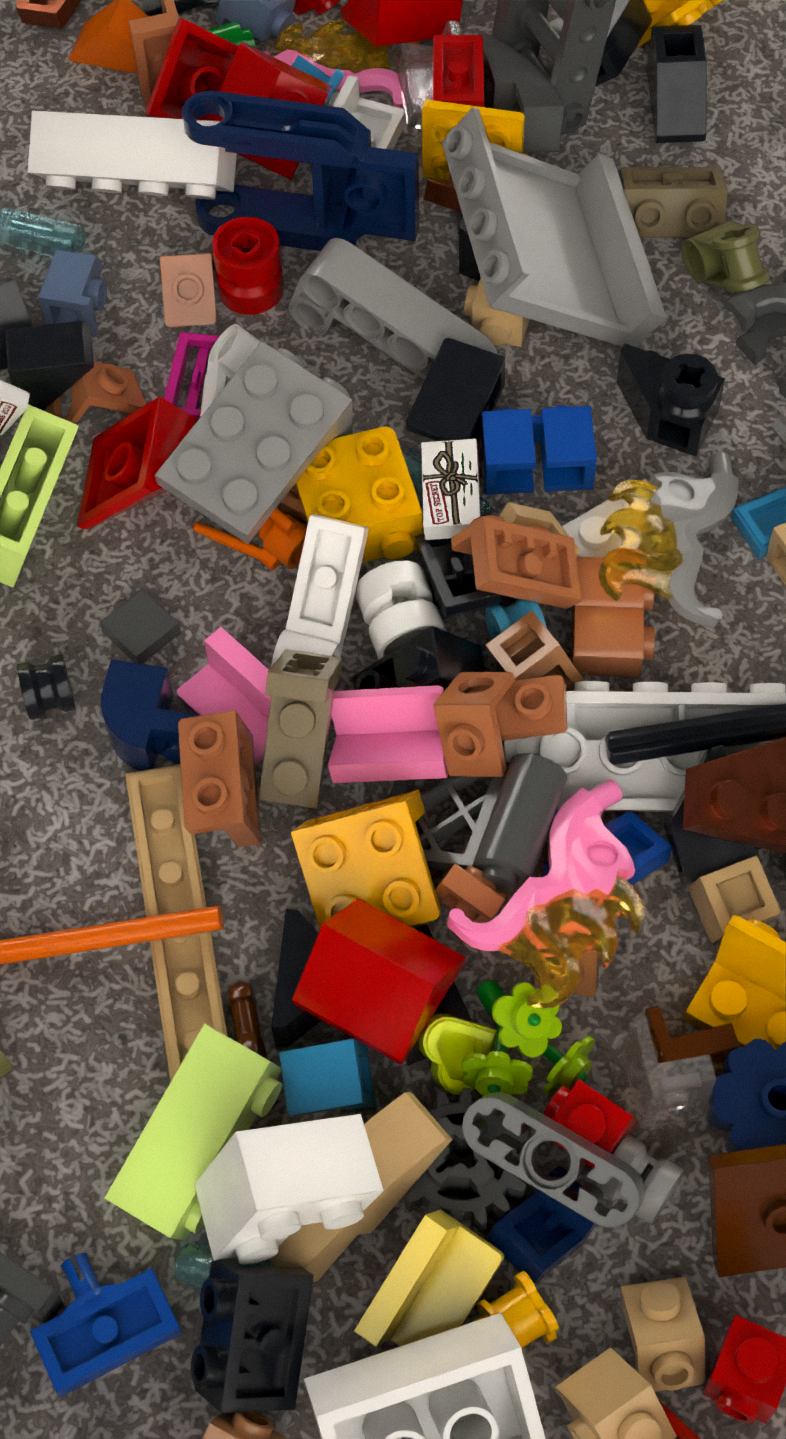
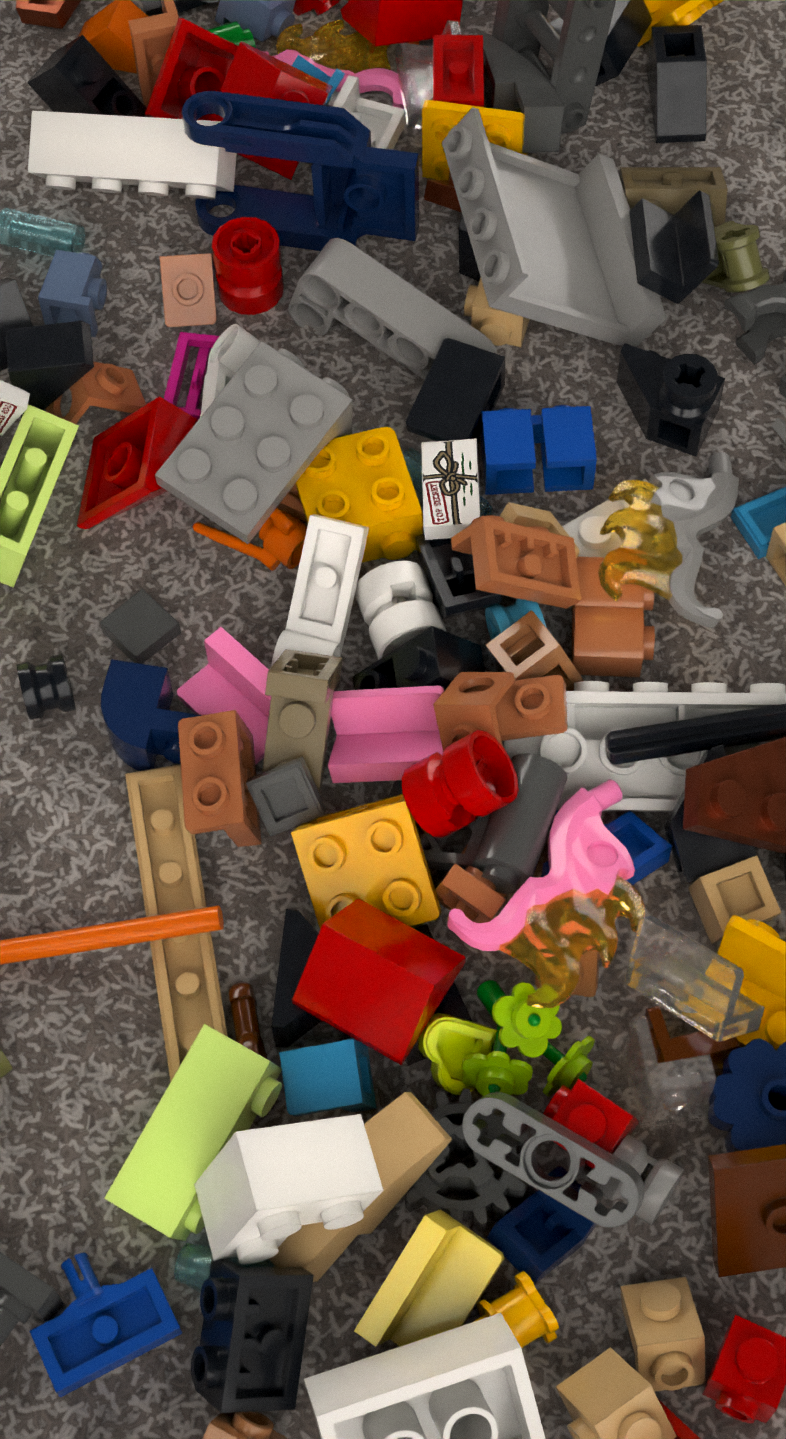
none -> black slope [27,35,147,117]
none -> dark grey tile [246,756,327,837]
none -> red wheel [401,730,519,838]
none -> clear panel [624,916,765,1042]
none -> black panel [629,190,719,304]

